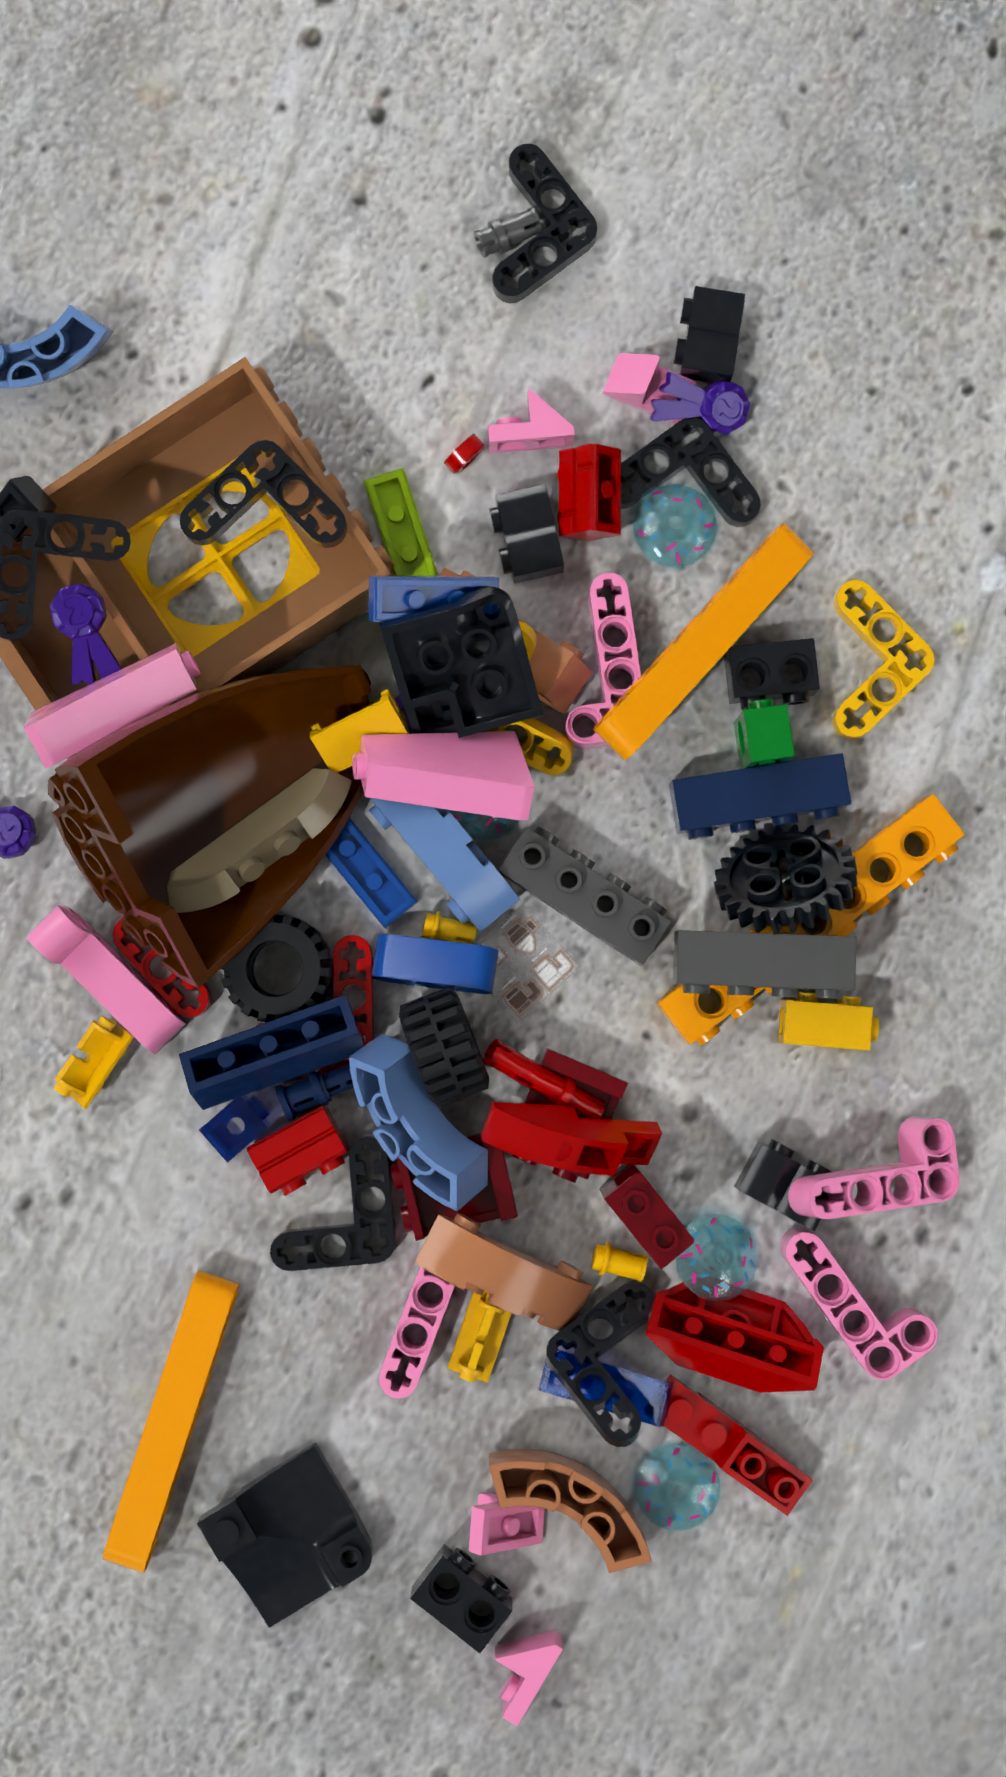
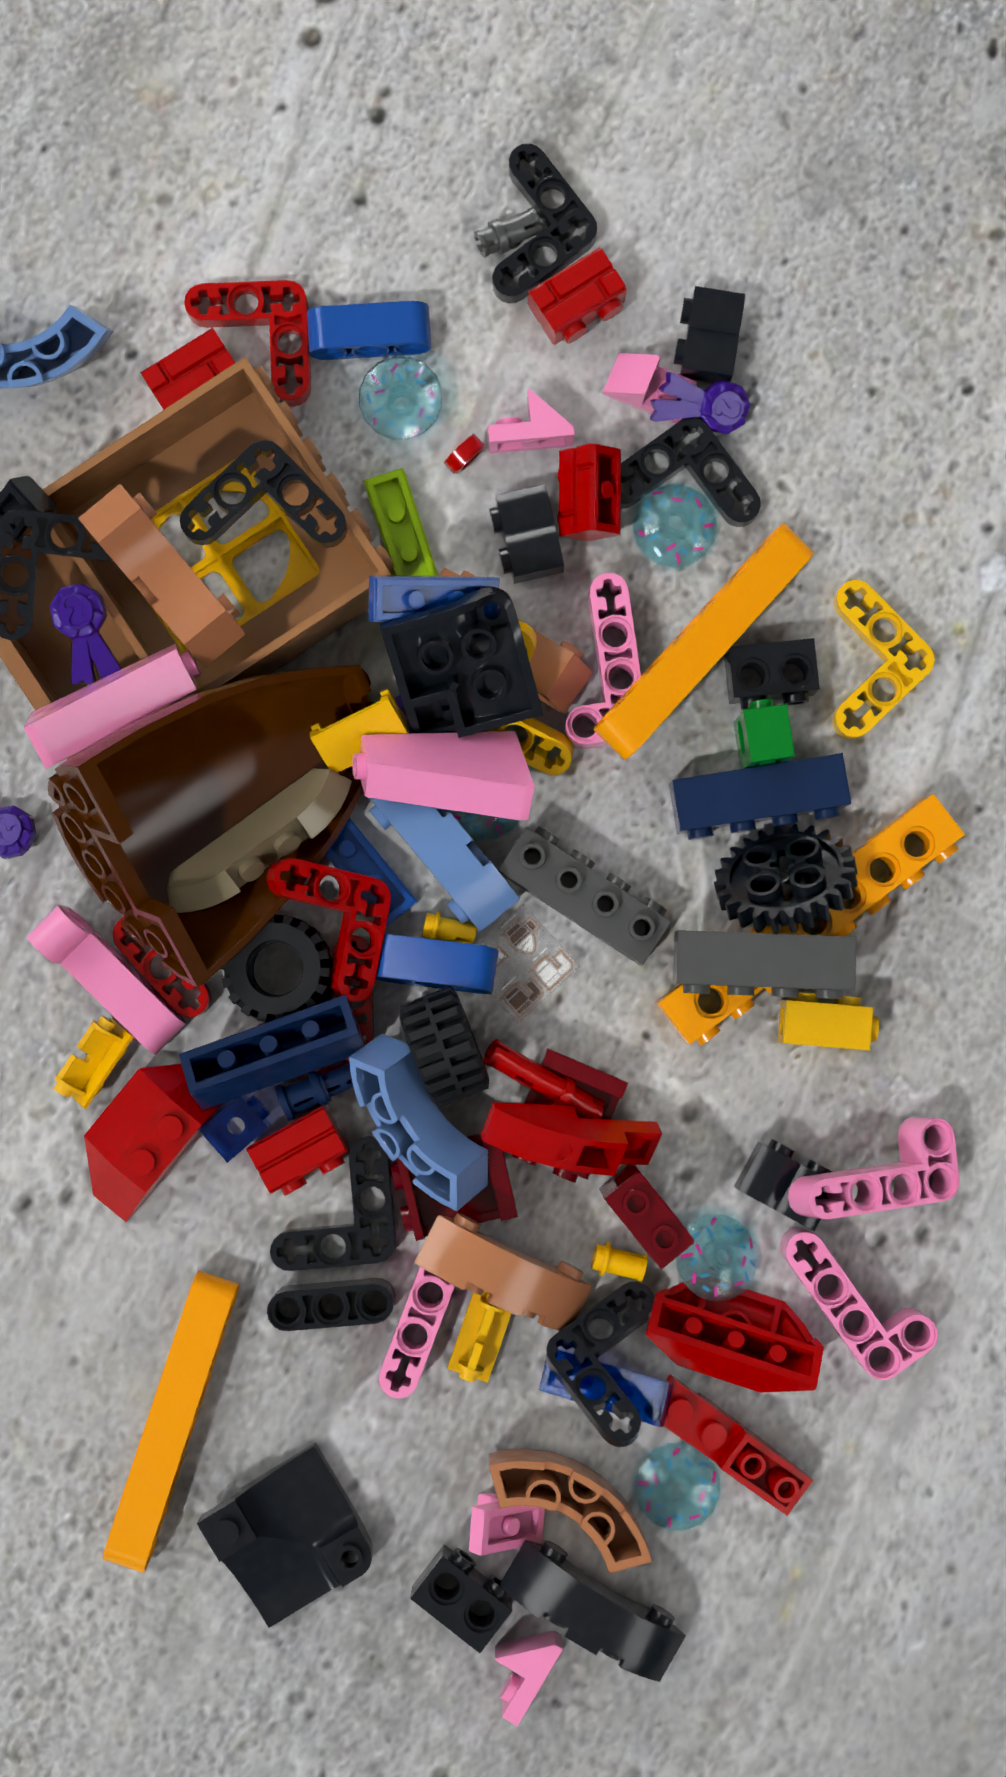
none -> nougat brick [78,484,245,668]
none -> red wedge [84,1064,225,1222]
none -> red brick [140,328,235,410]
none -> red beam [184,280,311,407]
none -> red beam [267,858,391,1002]
none -> black beam [267,1278,396,1331]
none -> blue beam [307,301,431,360]
none -> clear light blue dish [359,356,442,440]
none -> black brick [499,1540,686,1682]
none -> red brick [527,247,627,345]

